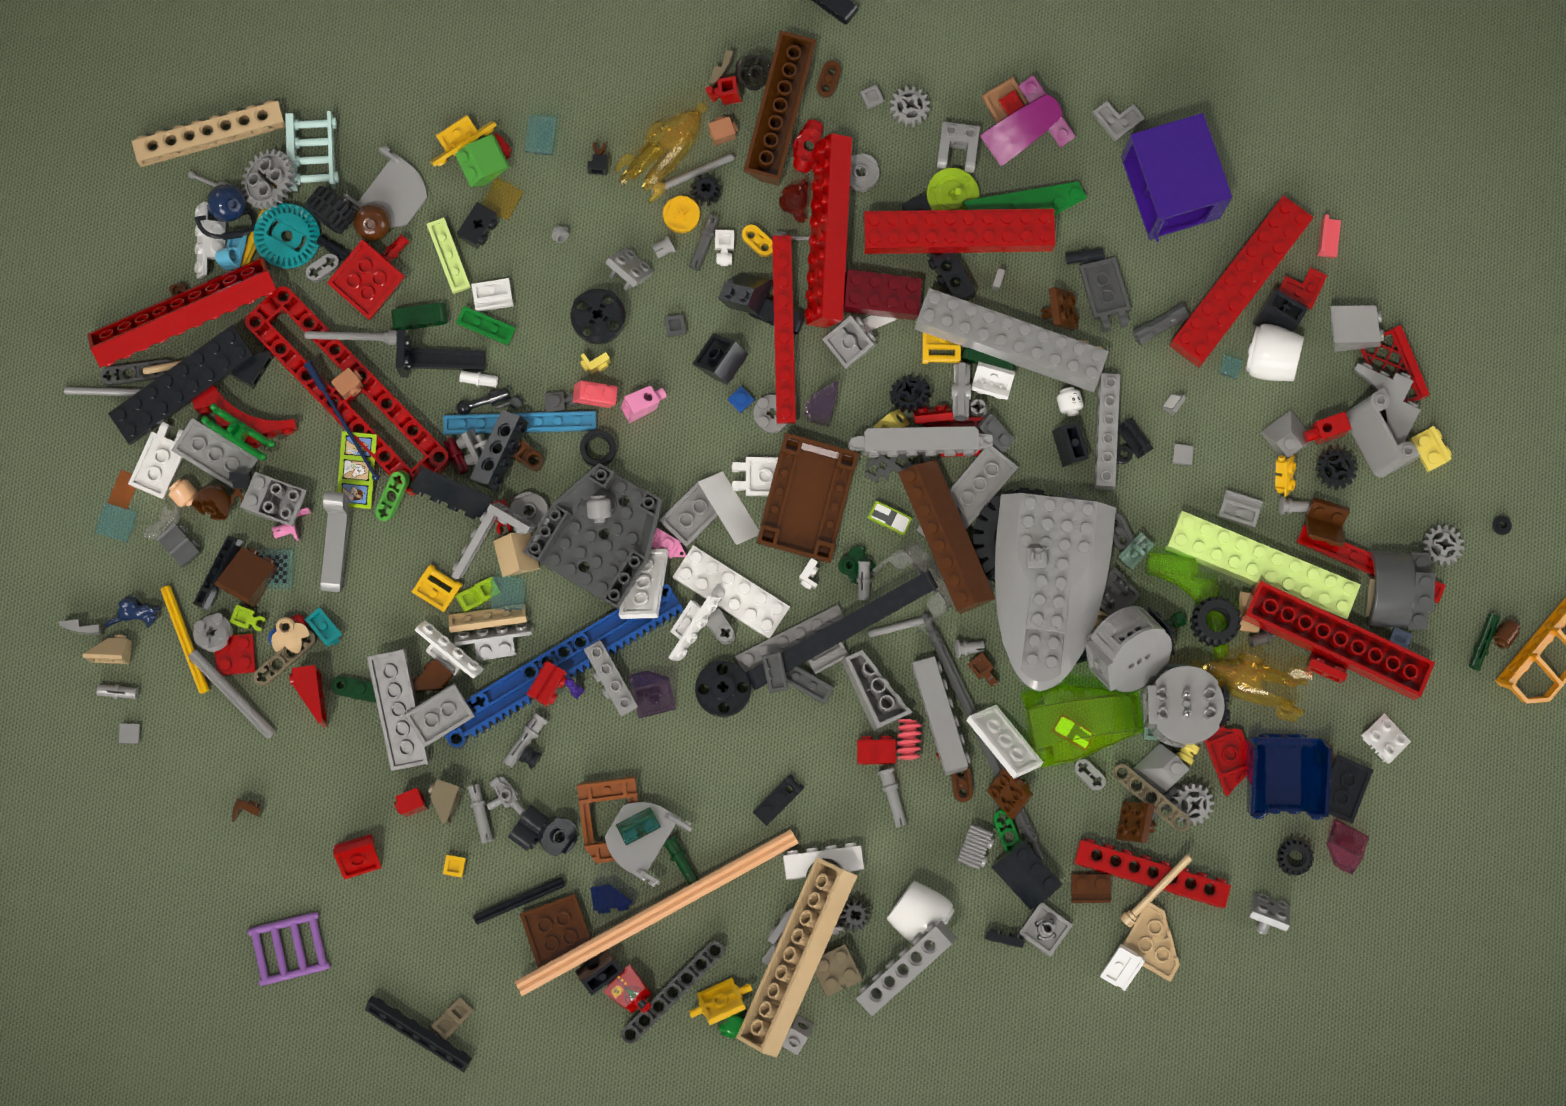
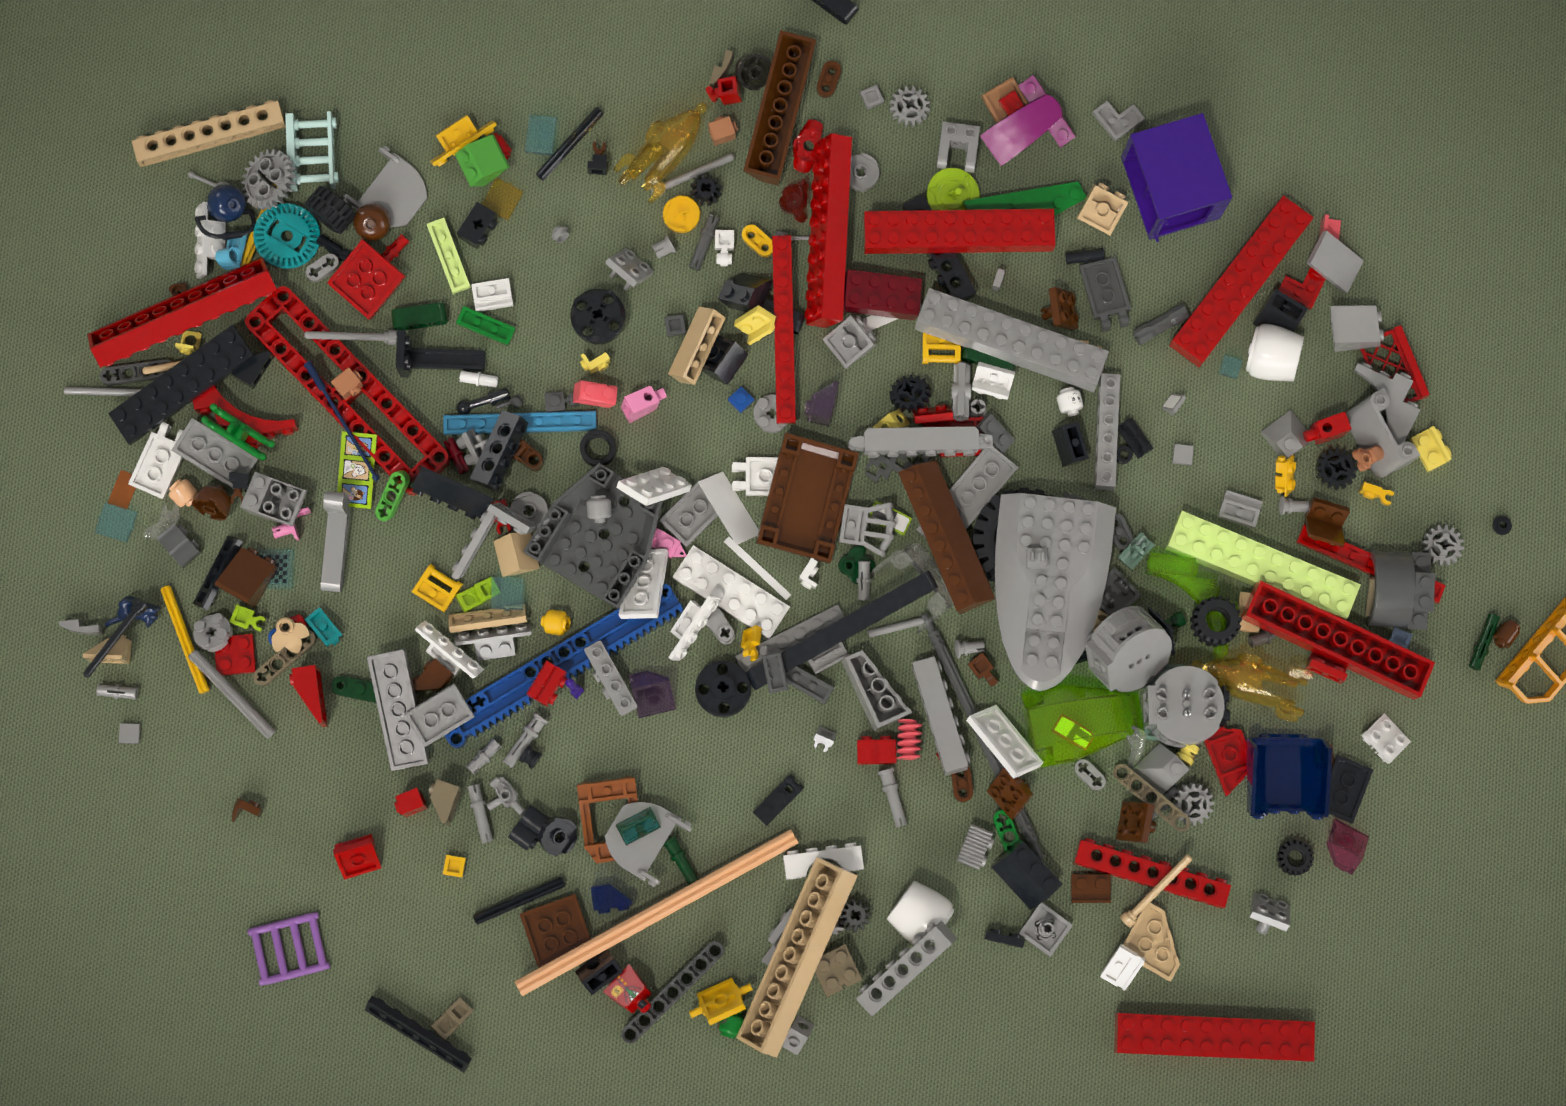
none -> black piece [83,598,148,678]
none -> light yellow bracket [175,330,202,355]
none -> light grey pin [466,739,501,775]
none -> black axle [536,107,603,181]
none -> yellow head [541,610,571,636]
none -> white plate [616,467,692,506]
none -> tan brick [668,307,726,385]
none -> white sticker [724,536,791,600]
none -> light yellow bracket [734,305,776,345]
none -> yellow plate [741,625,762,662]
none -> light grey tile [813,726,837,752]
none -> light grey plate [839,502,896,557]
none -> tan plate [1077,182,1129,235]
none -> red brick [1114,1013,1315,1062]
none -> clear piece [1126,725,1146,769]
none -> light grey tile [1307,231,1364,293]
none -> nougat plate [1352,445,1384,471]
none -> yellow plate [1358,482,1394,506]

